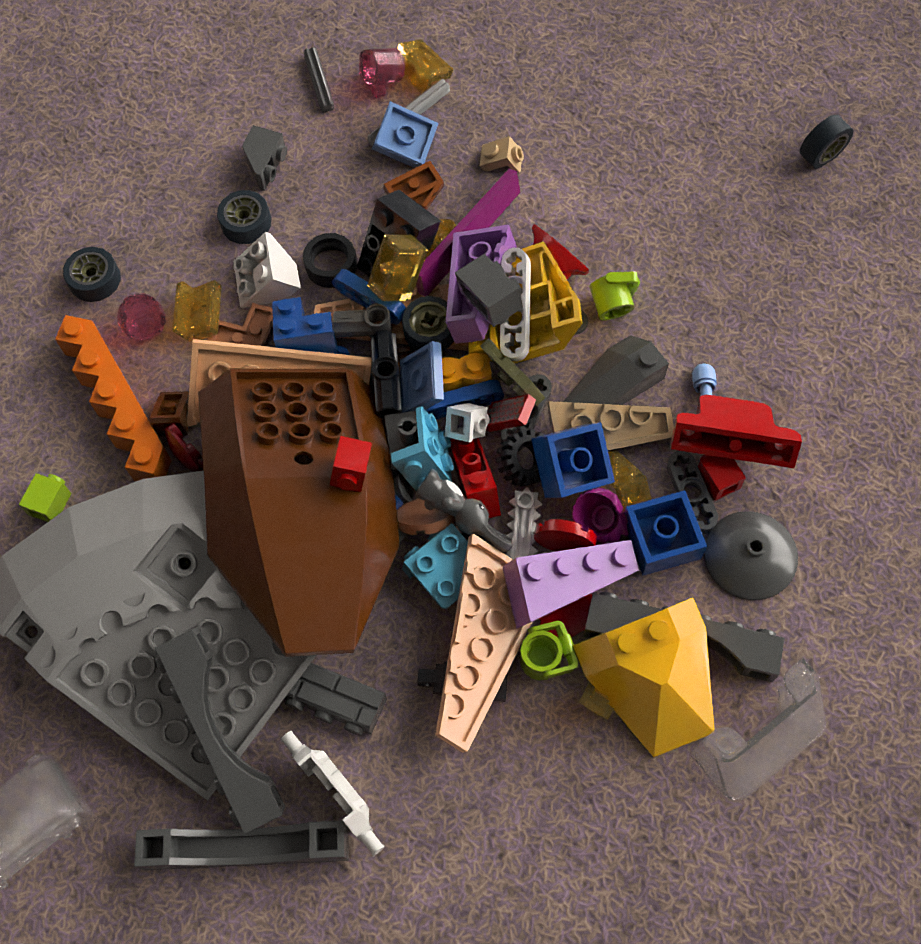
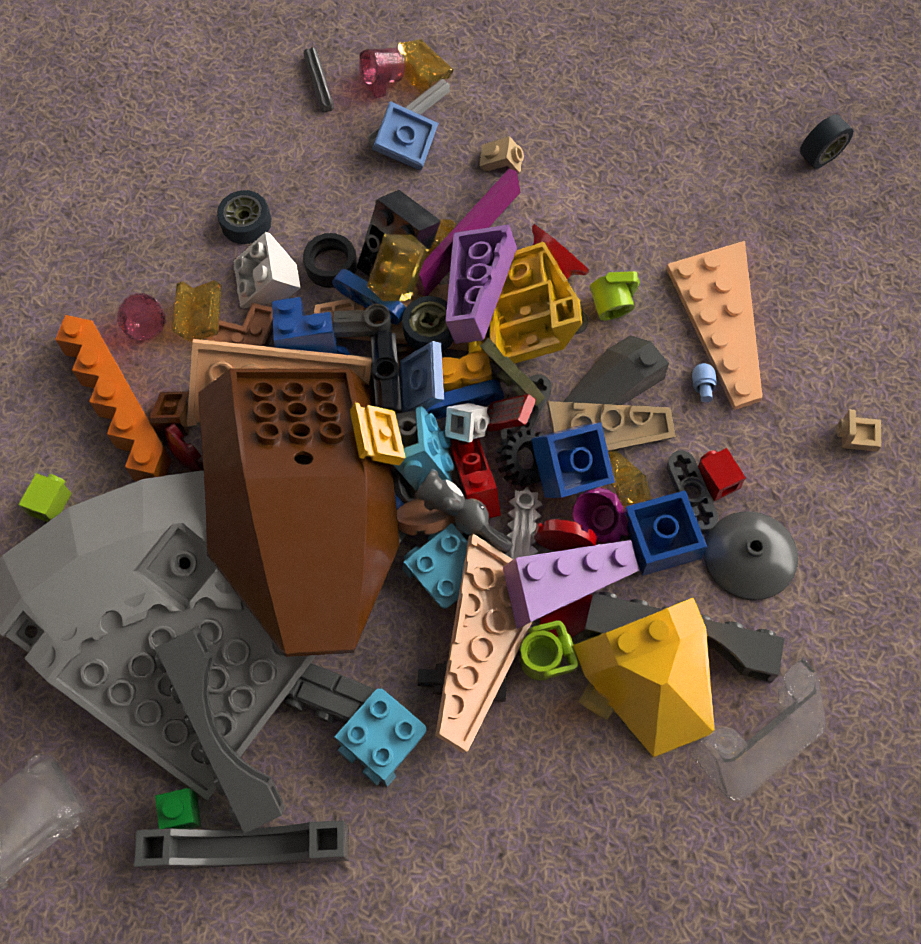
wheel [63,247,121,302] -> none
dark grey slope [242,125,287,191] -> none
white plate [281,731,385,856] -> none
red brick [330,436,372,492] -> none
dark orange wing [383,161,444,210] -> none
dark grey brick [455,254,523,327] -> none
white beam [500,247,531,361] -> none
red brick [671,395,802,469] -> none
none -> green brick [155,788,202,829]
none -> medium azure bracket [335,689,427,787]
none -> yellow plate [350,402,405,466]
none -> light nougat wing [666,241,762,410]
none -> tan bracket [837,409,881,452]

